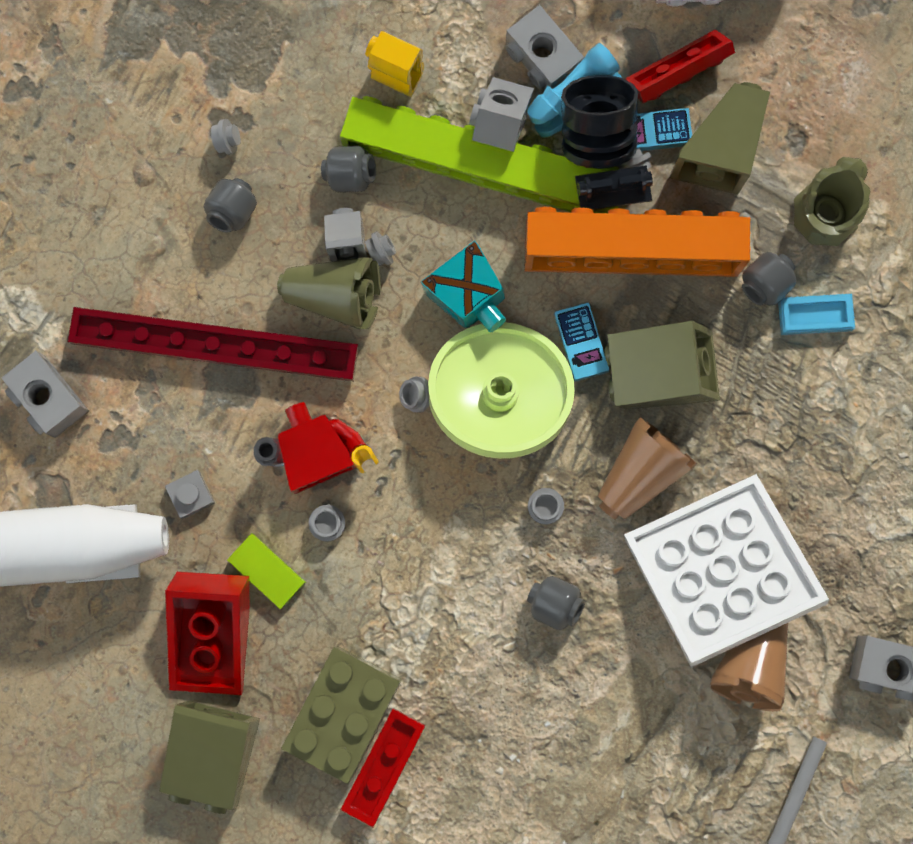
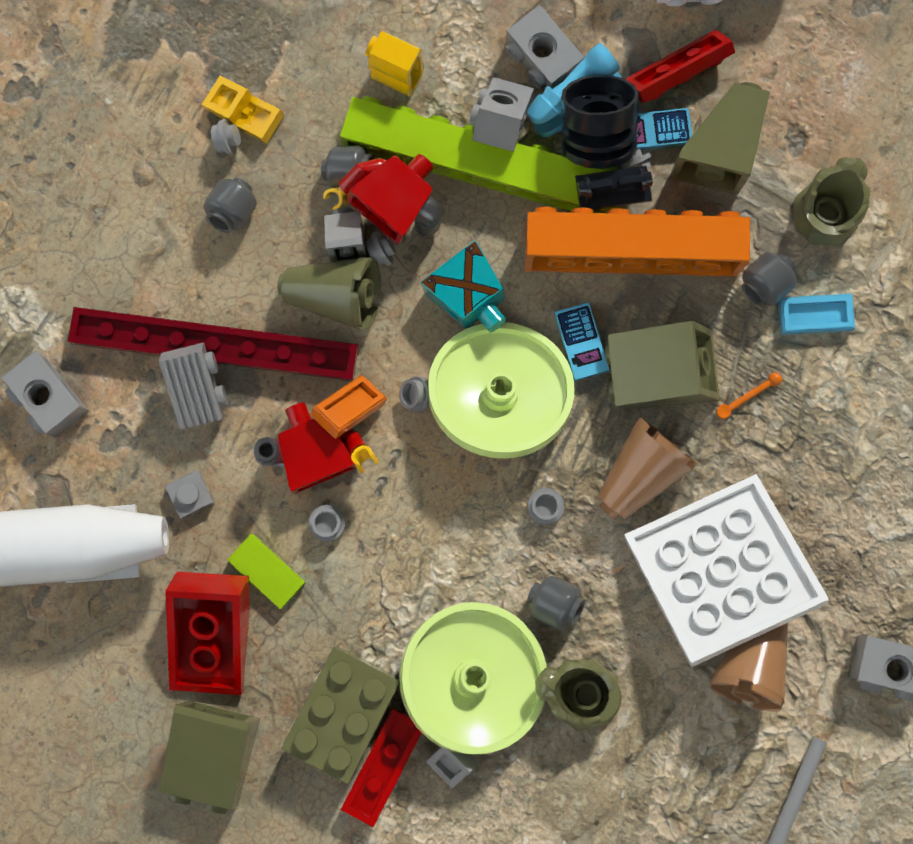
none -> light grey brick [159,343,228,429]
none -> yellow slope [201,76,285,144]
none -> orange tile [310,375,387,439]
none -> red torso [323,154,443,246]
none -> yellowish green dish [399,602,547,755]
none -> light grey plate [426,747,478,788]
none -> olive piece [535,659,622,731]
none -> orange hinge [716,372,782,419]

